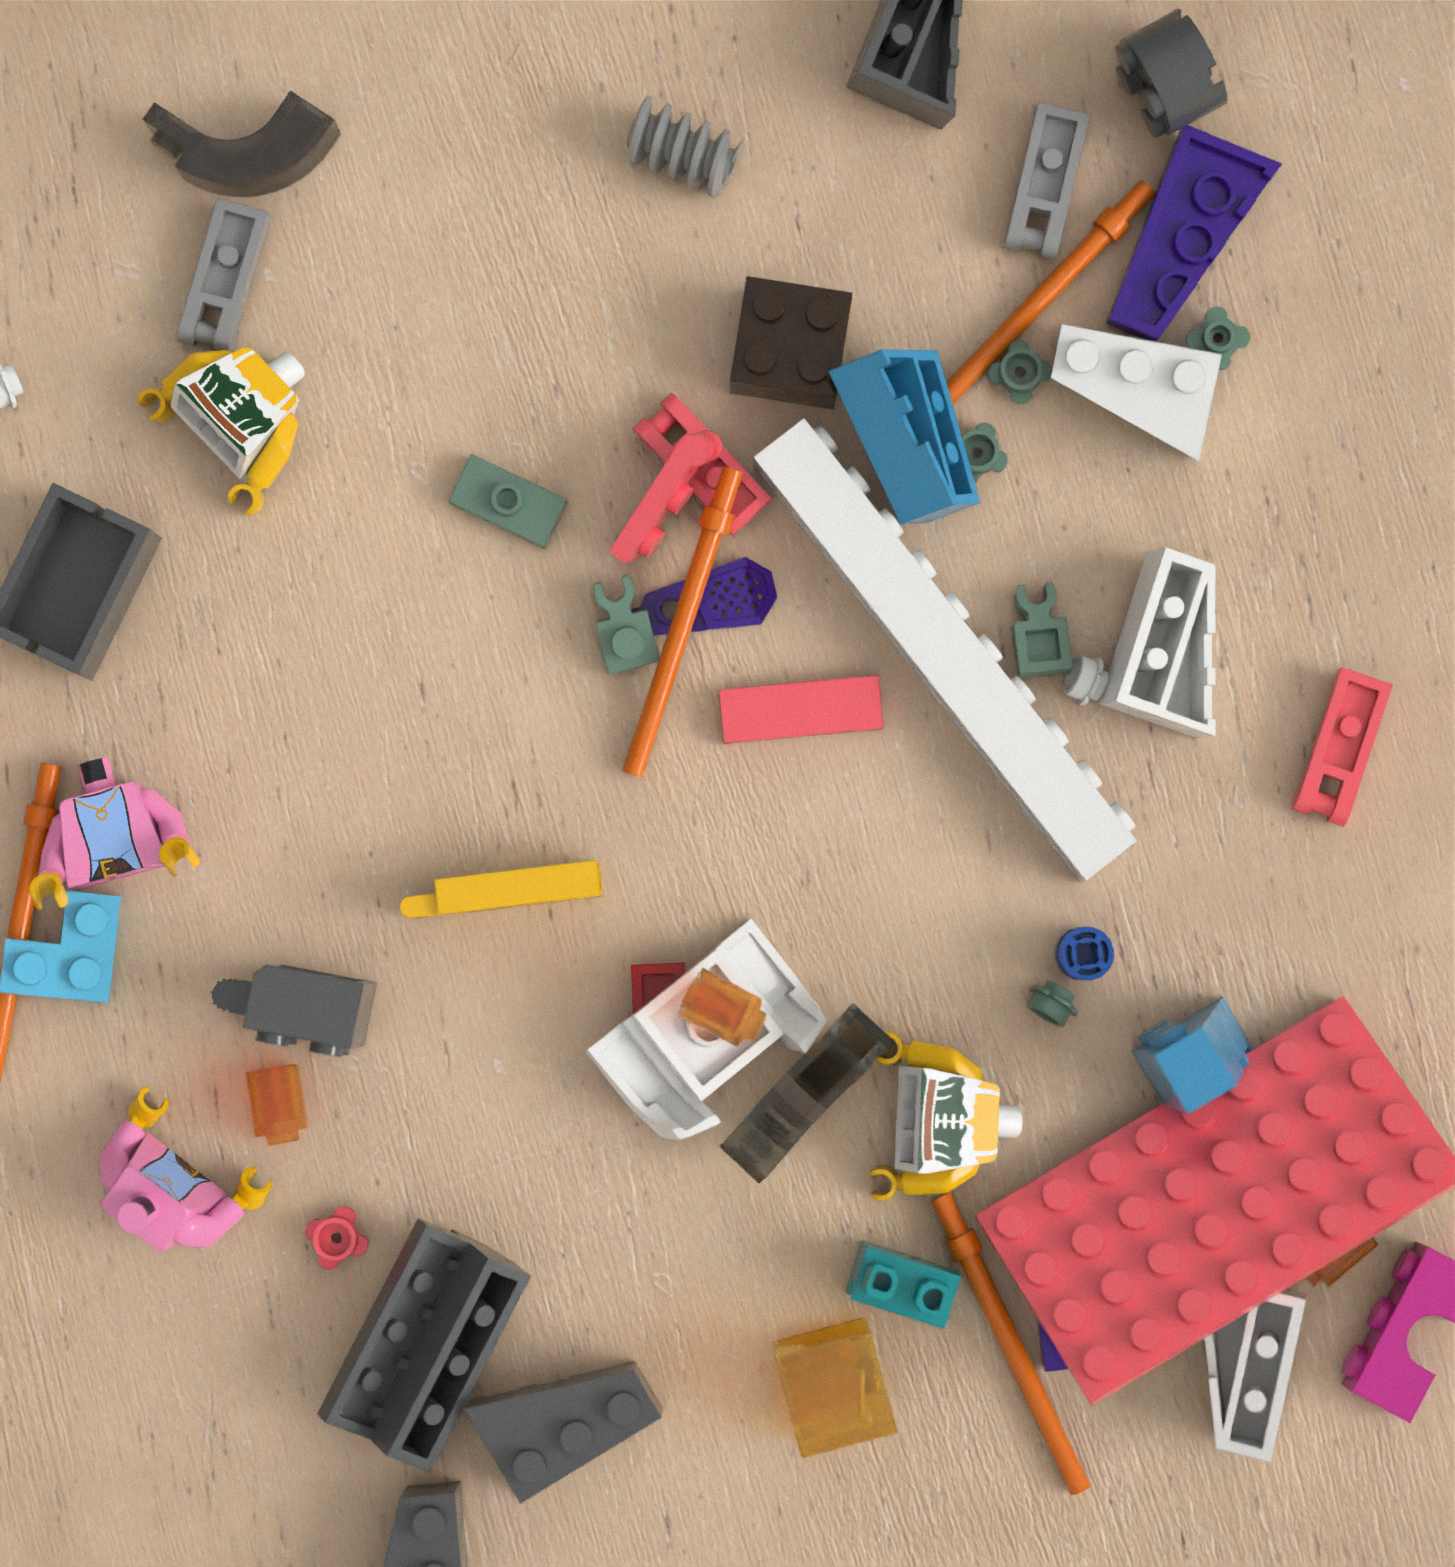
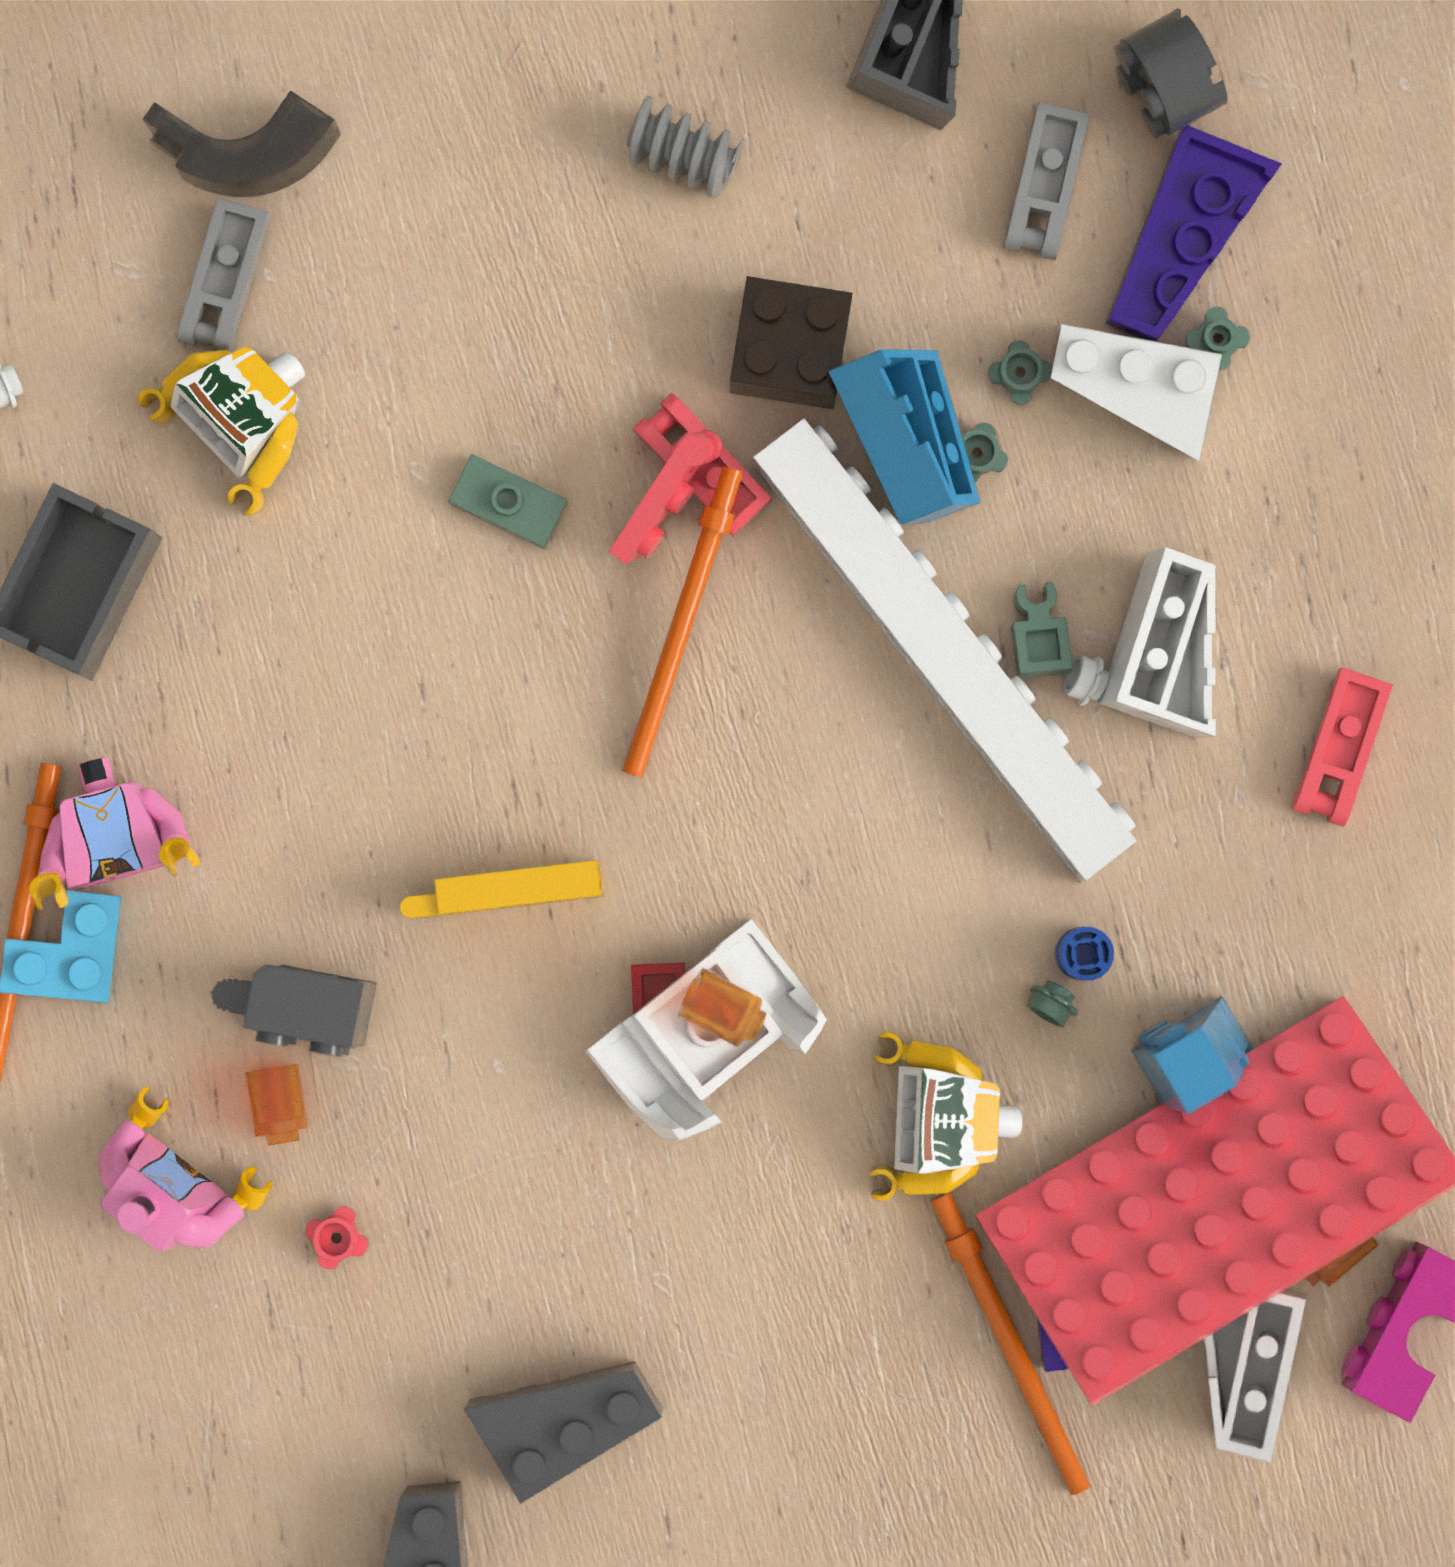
dark grey brick [317,1218,531,1472] -> none
sand green plate [594,574,660,675] -> none
dark purple piece [631,557,777,636] -> none
coral tile [719,675,883,744] -> none
clear smoke arch [719,1003,893,1184] -> none
clear yellow piece [772,1317,898,1458] -> none
teal hips [845,1240,961,1329] -> none
orange bar [946,180,1155,405] -> none

